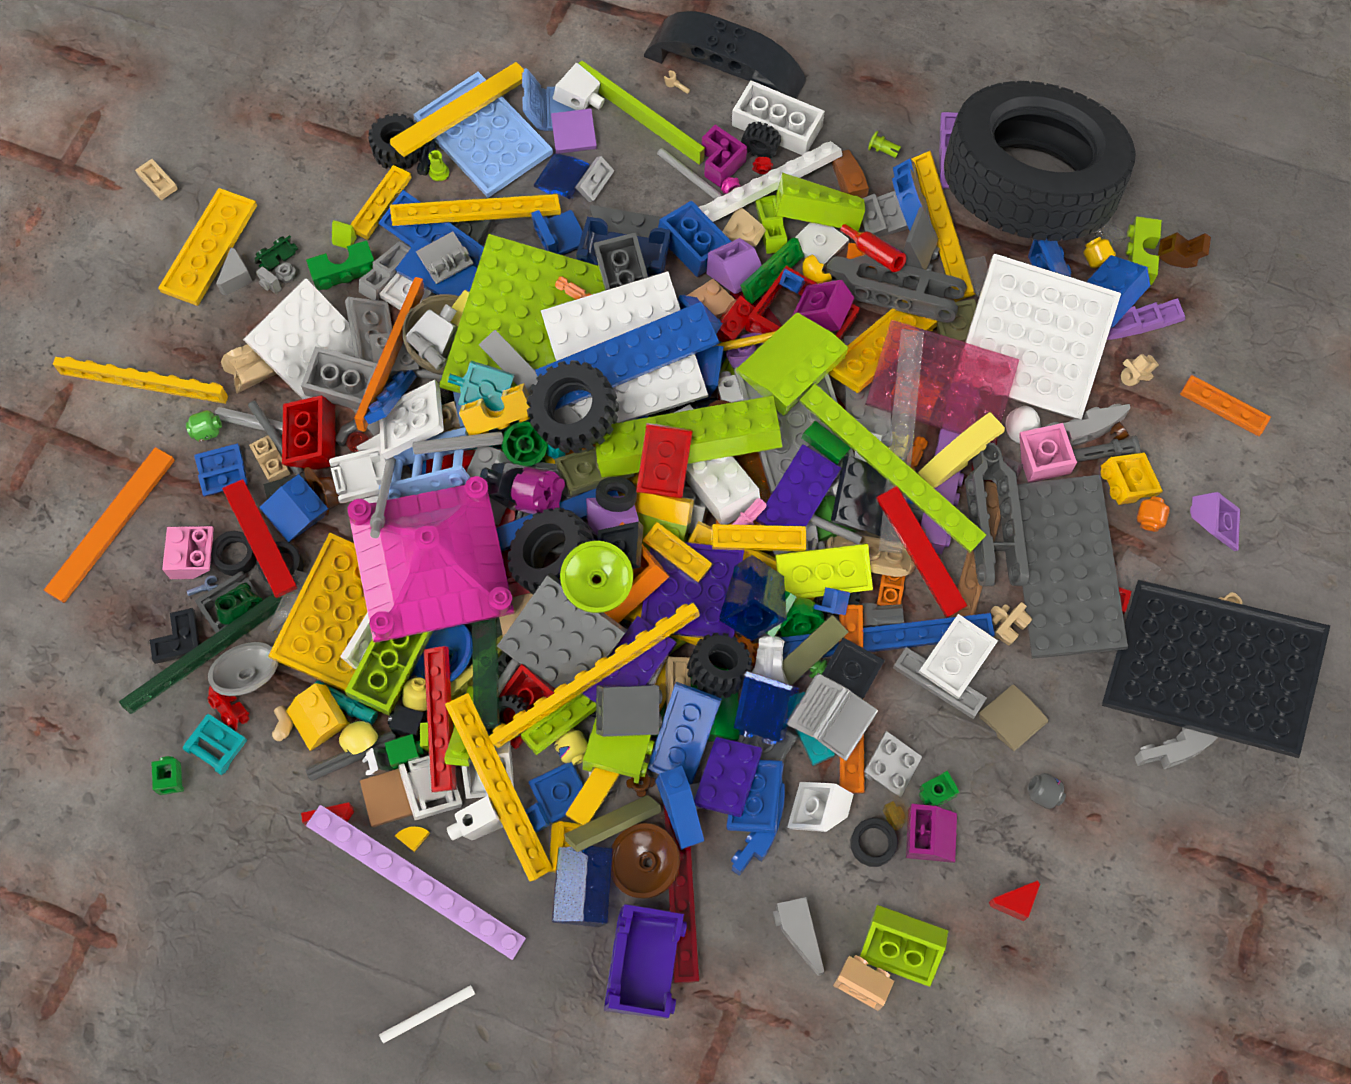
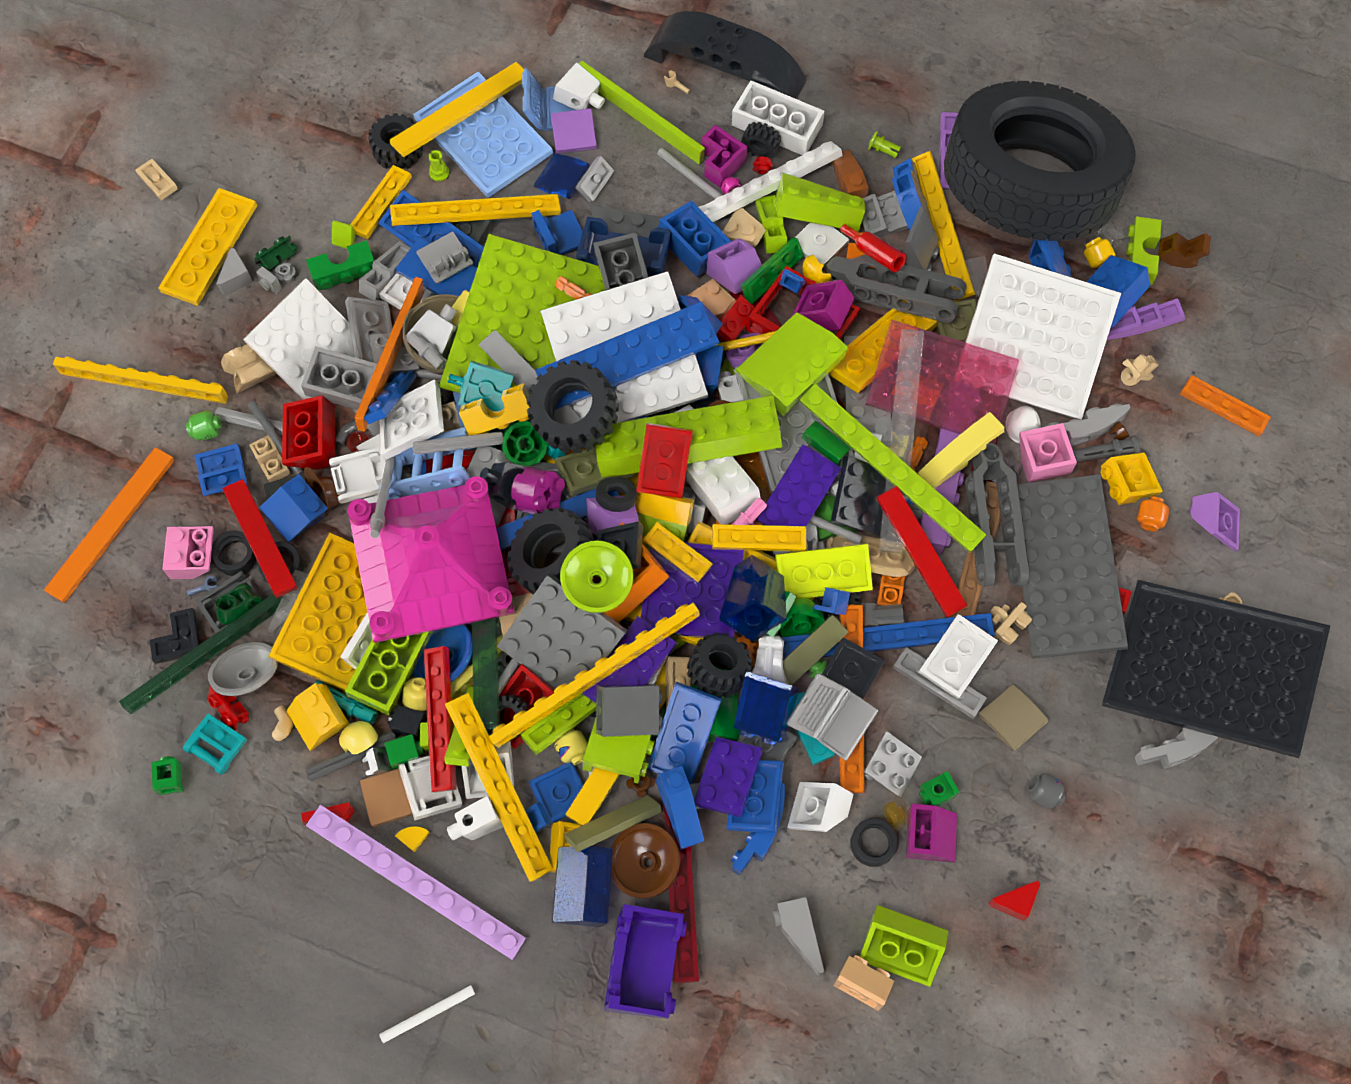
black axle [417,139,436,176] -> none

